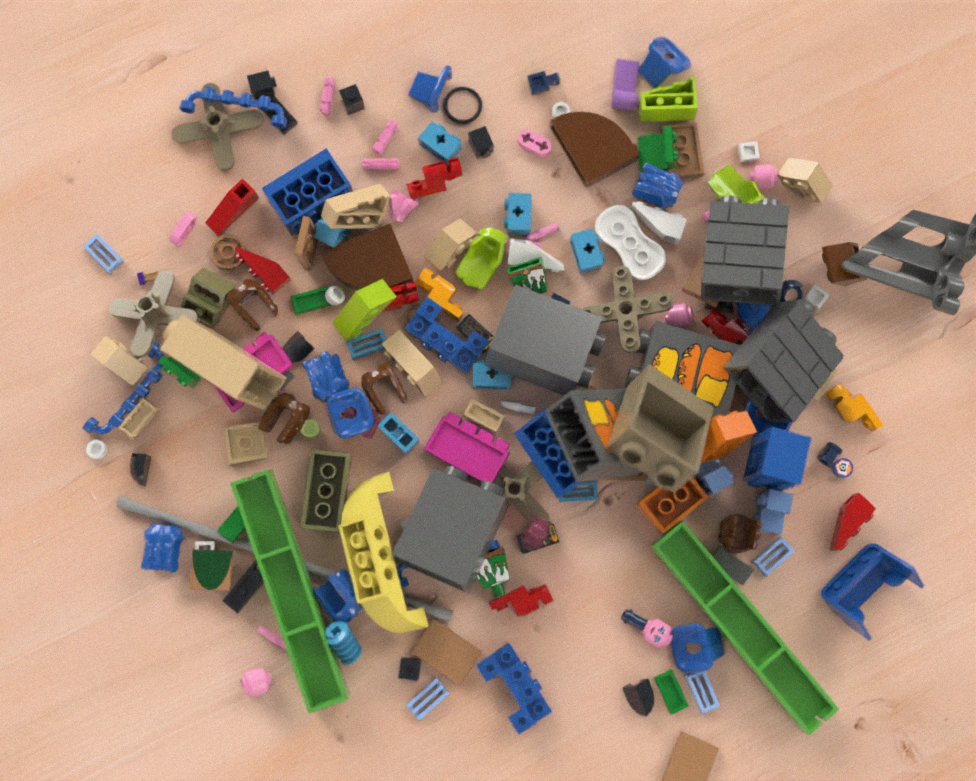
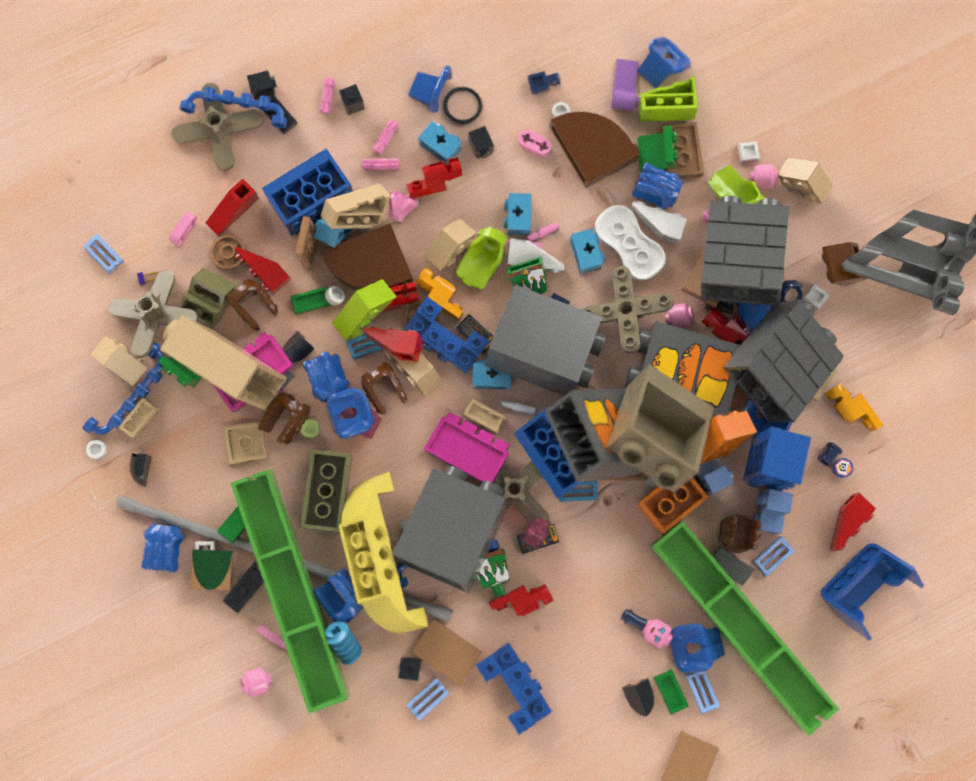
dark azure brick [378,412,420,455] -> none
none -> red slope [363,326,423,362]

